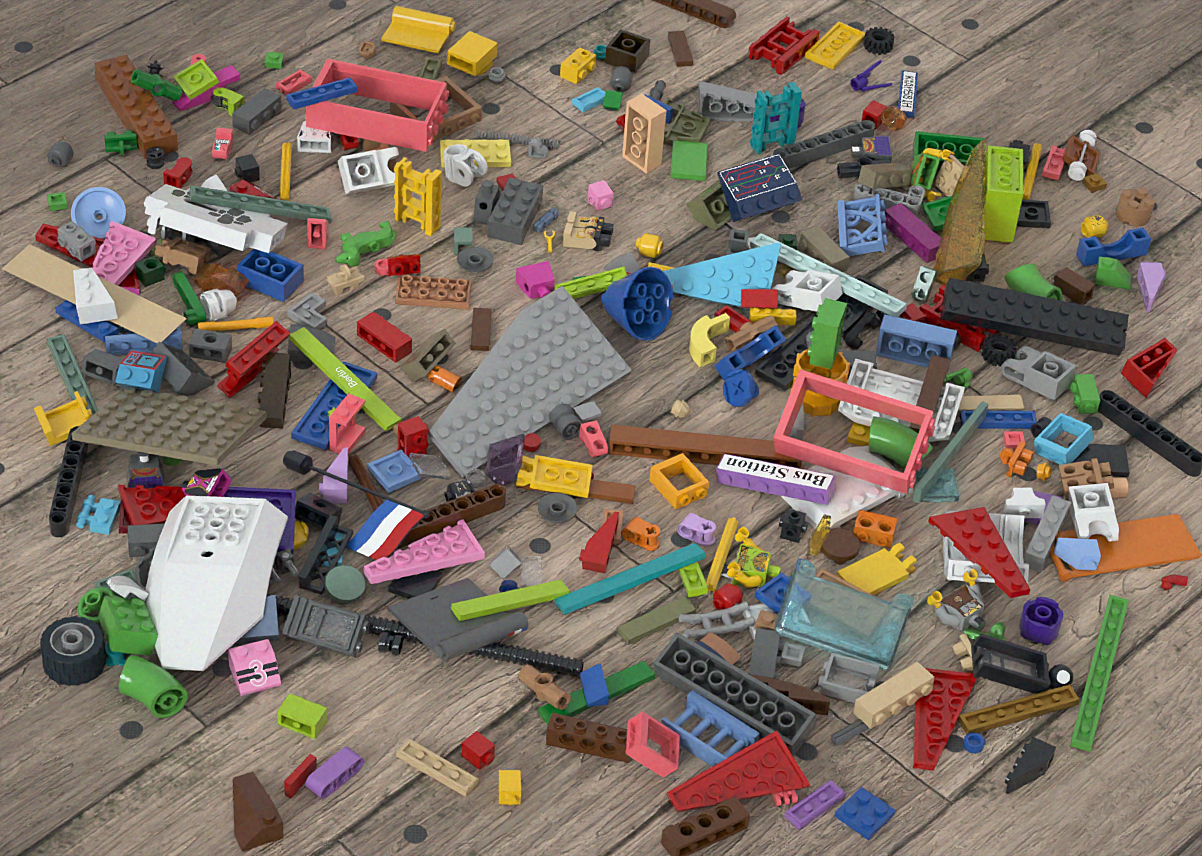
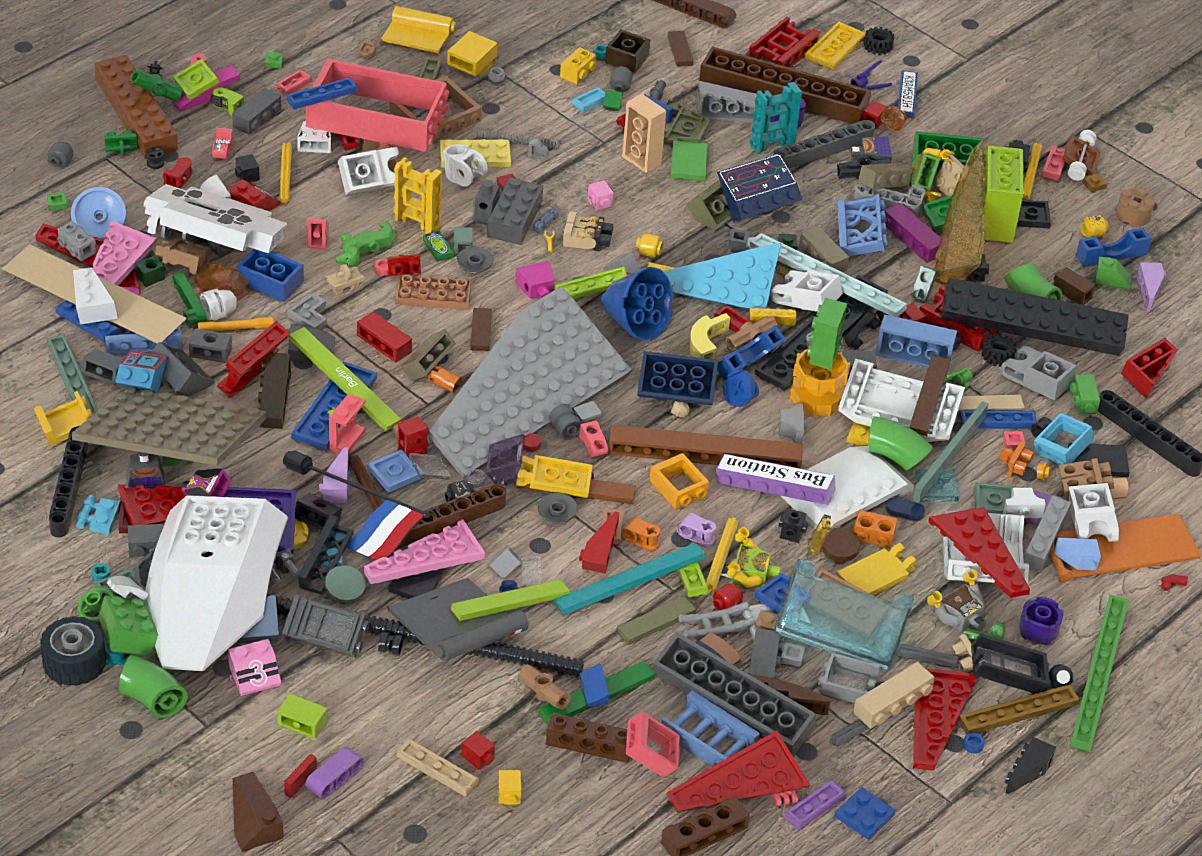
sand green tile [189,186,331,224] -> none
red tile [741,289,778,309] -> none
coral door [773,370,935,494] -> none
none -> teal bush [92,563,111,582]
none -> tile [423,230,453,261]
none -> dark blue slope [637,351,718,406]
none -> reddish brown brick [699,46,871,124]
none -> dark blue tile [886,497,925,521]
none -> dark grey axle [898,644,958,668]
none -> sand green tile [974,482,1014,514]

